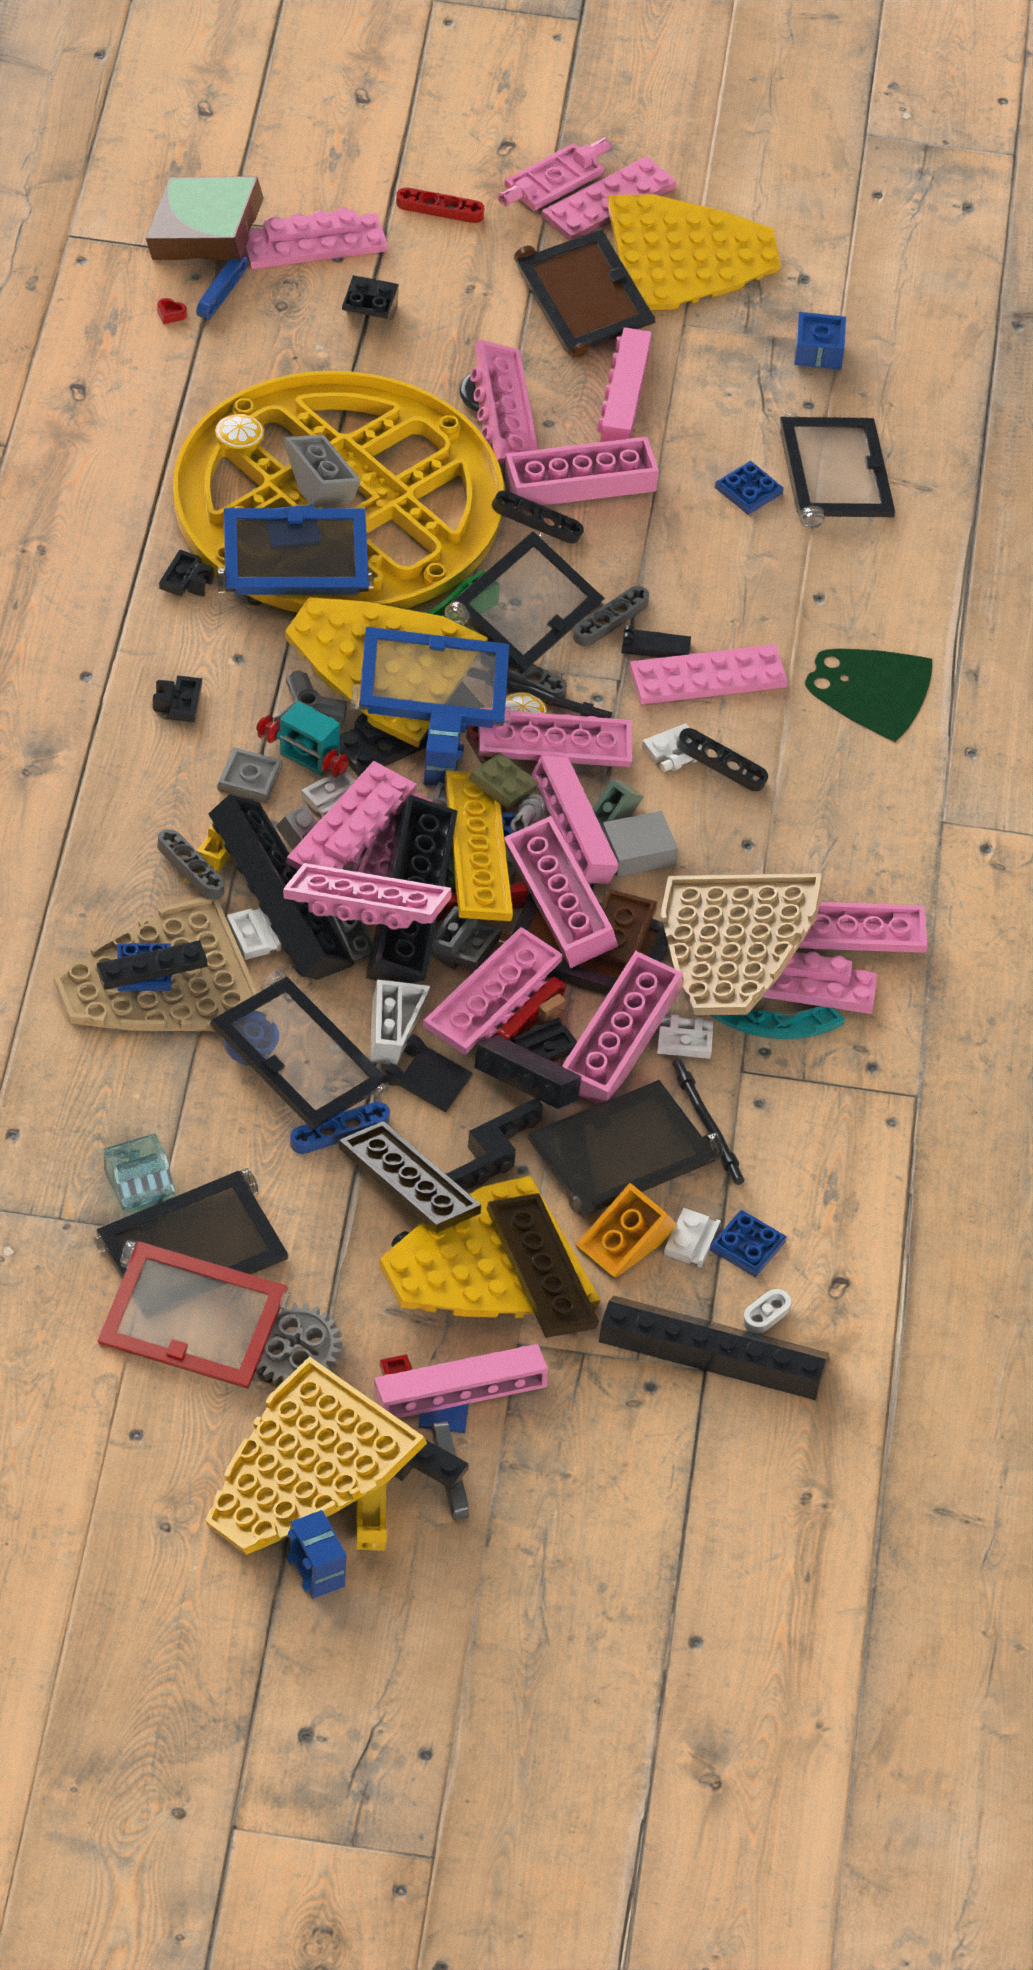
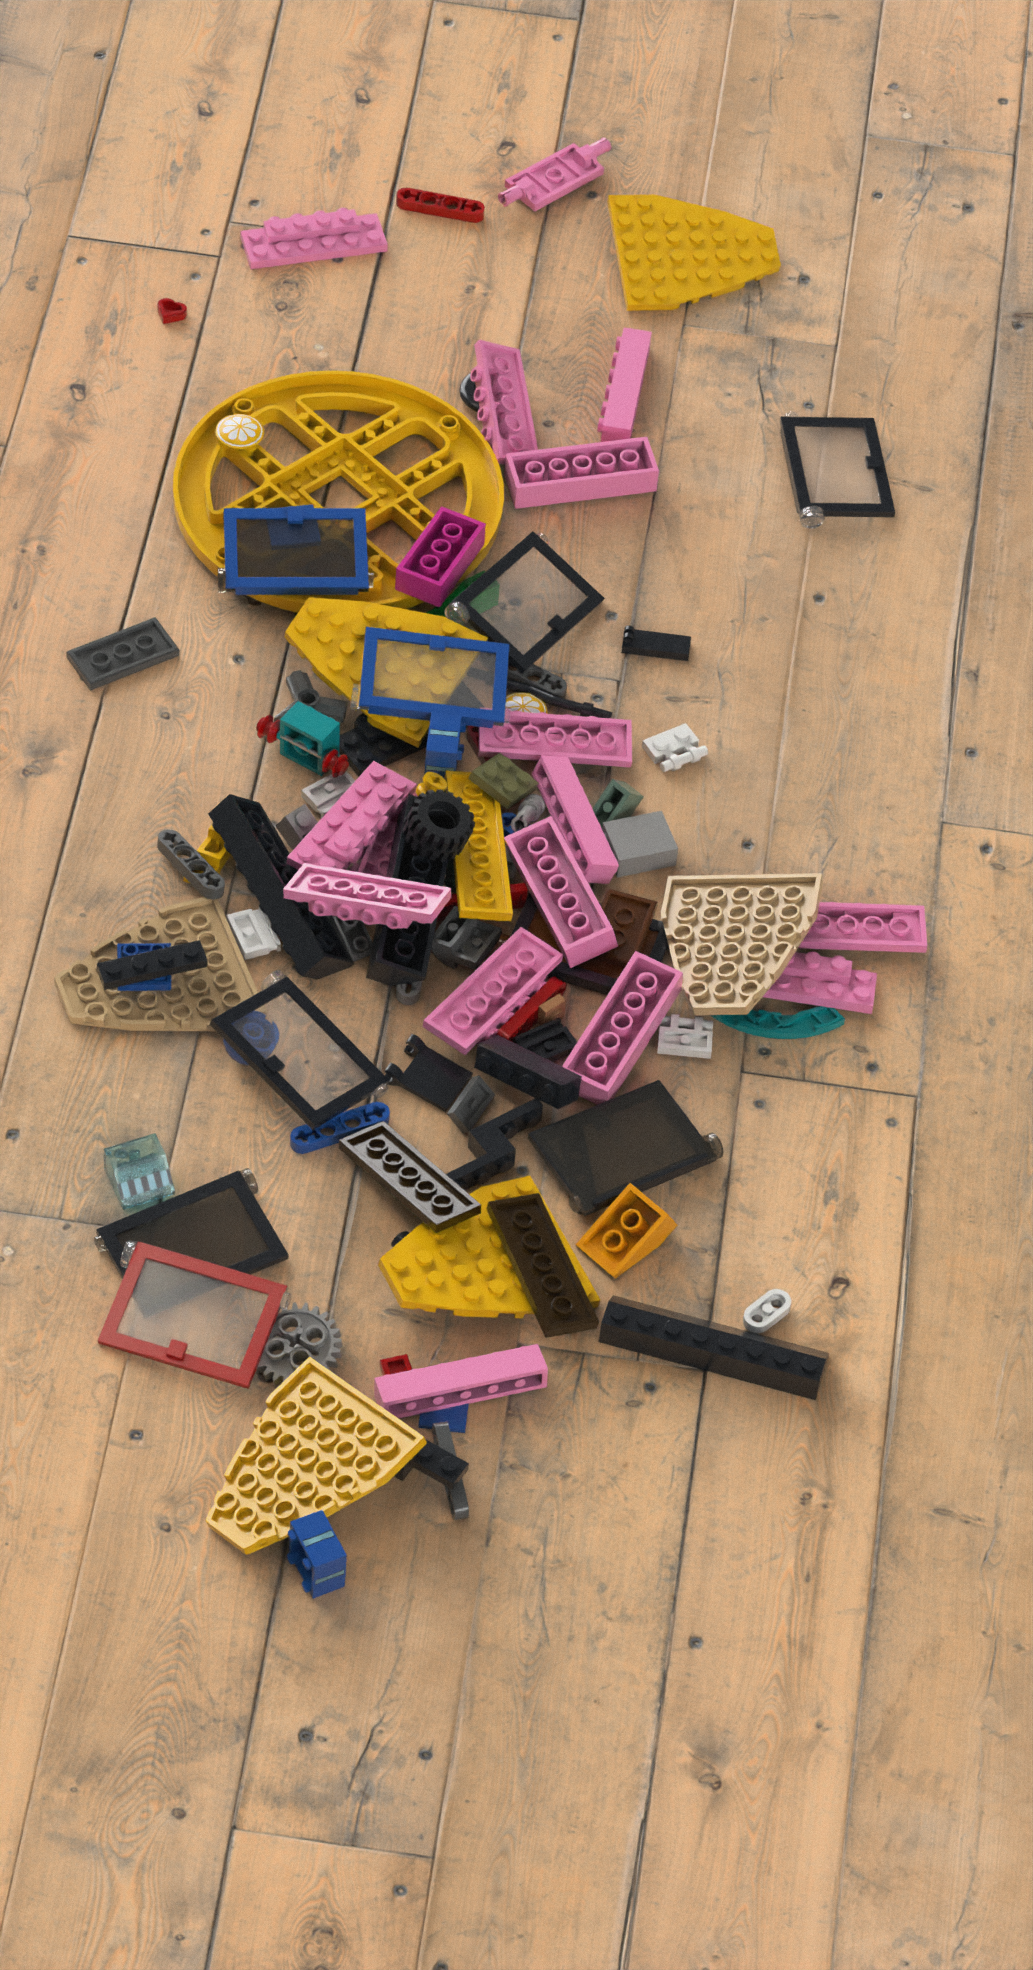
tile [146,176,264,260] -> none
black plate [153,675,202,722] -> none
black plate [159,549,214,597] -> none
blue beam [196,255,248,320] -> none
light grey tile [217,748,283,802] -> none
light grey slope [283,435,361,507] -> none
black slope [342,275,399,320] -> none
yellow arch [356,1483,387,1551] -> none
white wedge [370,979,430,1065] -> none
black beam [492,490,584,544] -> none
door [514,229,656,357] -> none
bright pink plate [541,156,677,241] -> none
dark grey beam [573,586,649,646] -> none
bright pink plate [629,644,788,705] -> none
white plate [664,1208,721,1268] -> none
black bar [672,1058,745,1185] -> none
black beam [676,728,768,791] -> none
blue tile [710,1209,787,1277] -> none
blue tile [715,460,784,515] -> none
blue container [794,312,846,370] -> none
dark green piece [805,649,932,742] -> none
none -> dark grey tile [66,617,180,691]
none -> dark pink brick [395,506,486,607]
none -> black tyre [403,789,475,861]
none -> yellow wheel [416,771,448,796]
none -> dark grey plate [447,1075,495,1133]

